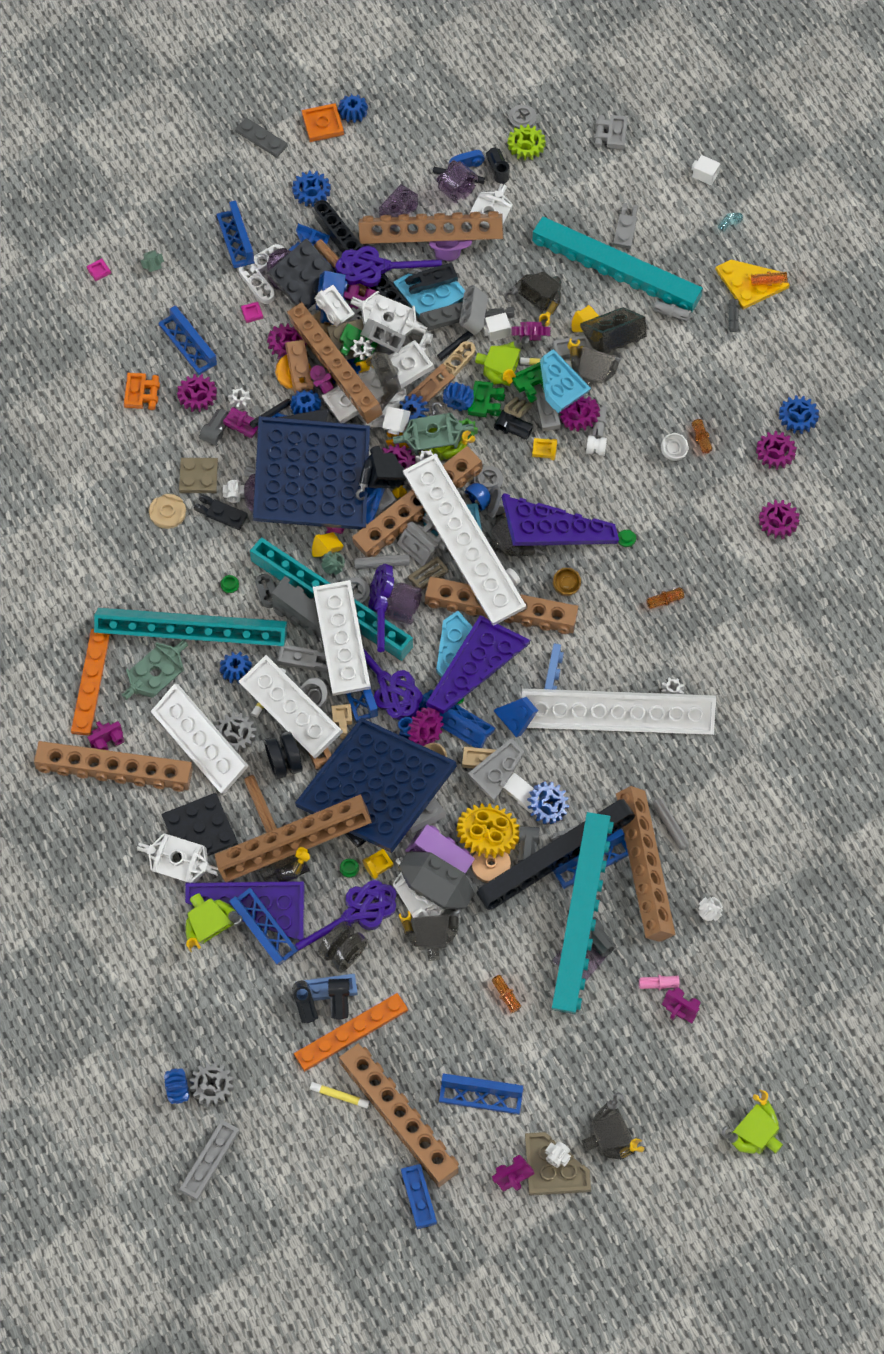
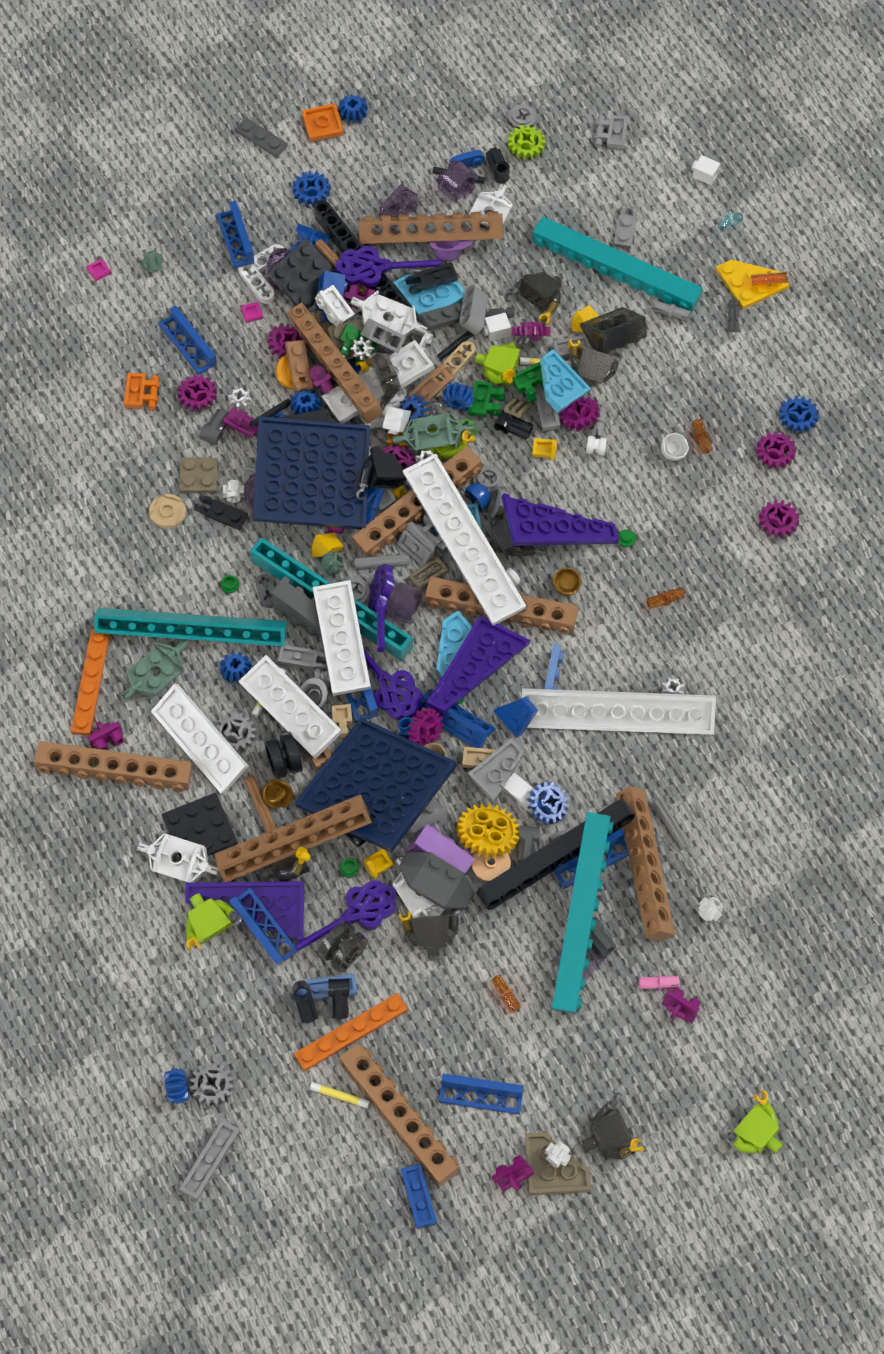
none -> pearl gold hair [262,779,294,809]
none -> light grey wheel [315,668,331,689]

